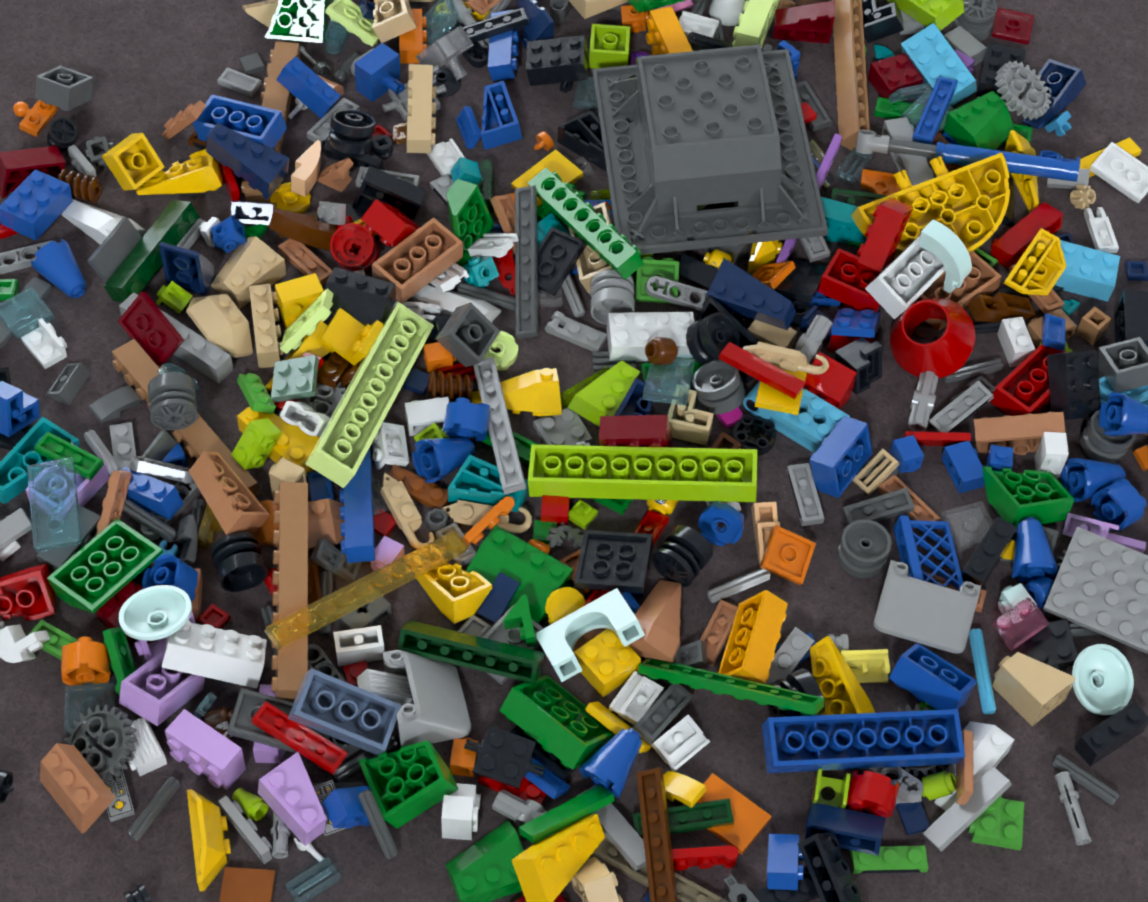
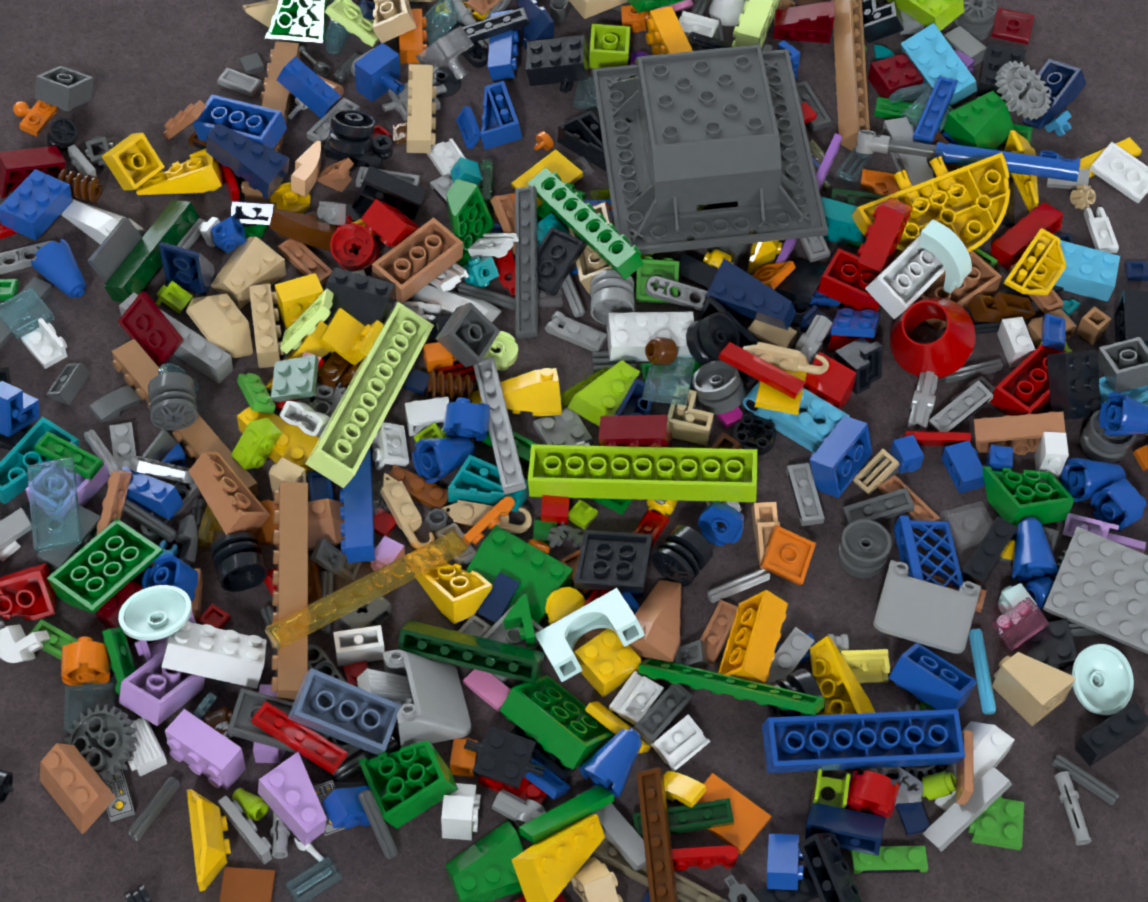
none -> bright pink tile [463,669,511,712]

